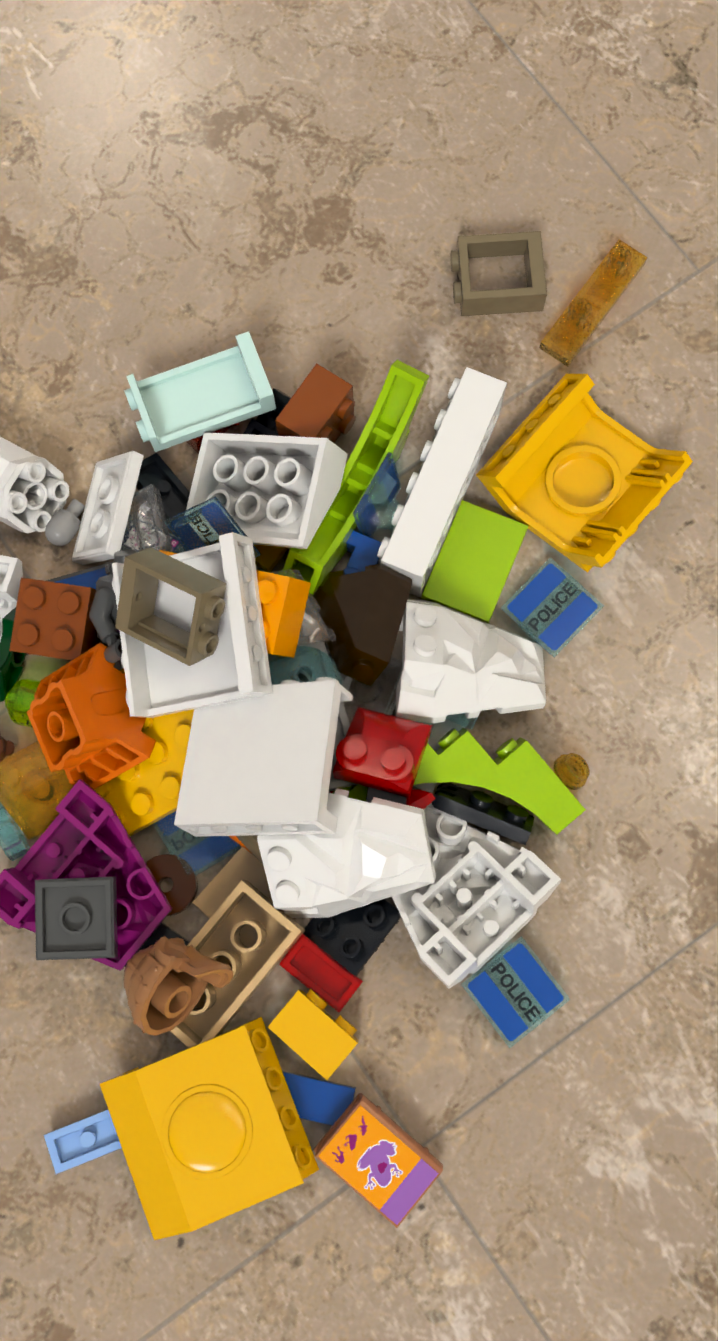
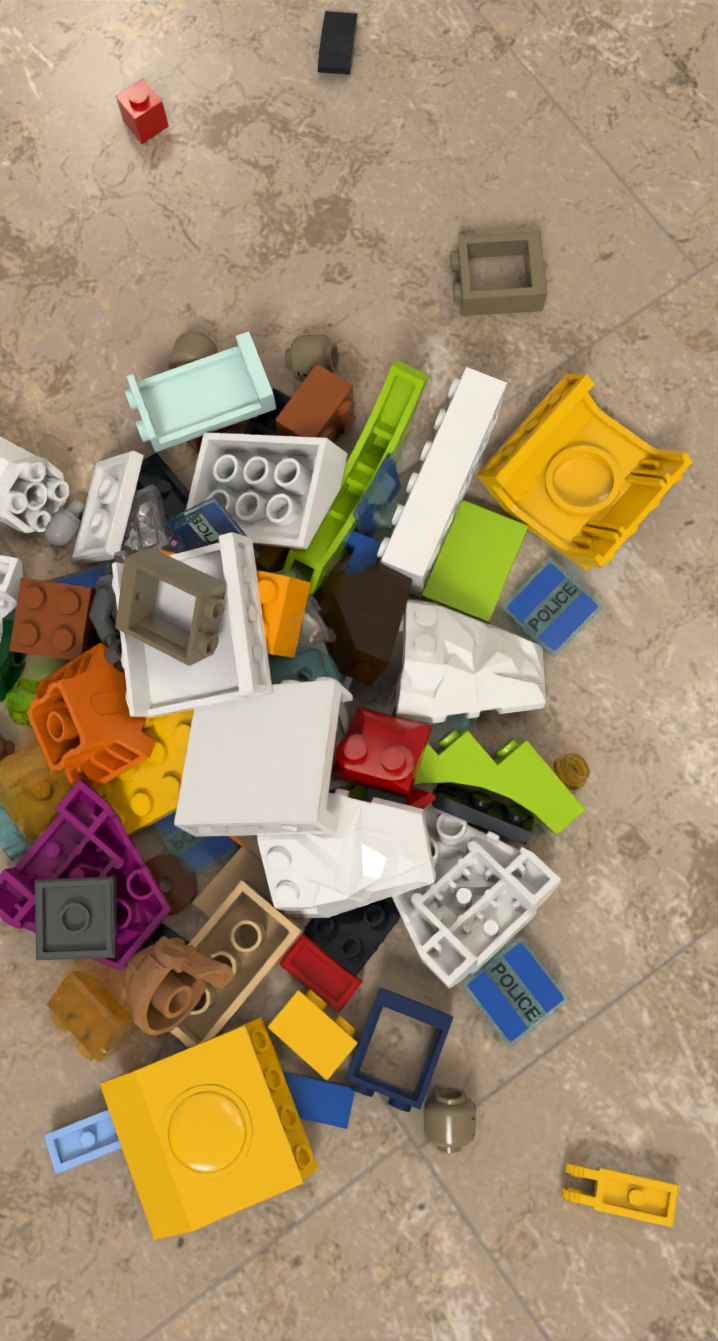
piece [313,1093,443,1228] -> none
clear yellow plate [539,239,648,367] -> none
none -> clear yellow slope [46,970,139,1063]
none -> red brick [116,78,169,144]
none -> dark tan head [168,332,219,370]
none -> dark tan head [285,335,339,382]
none -> black slope [318,11,358,75]
none -> dark blue window [346,987,454,1112]
none -> dark tan head [424,1088,476,1153]
none -> yellow hinge [561,1162,679,1227]

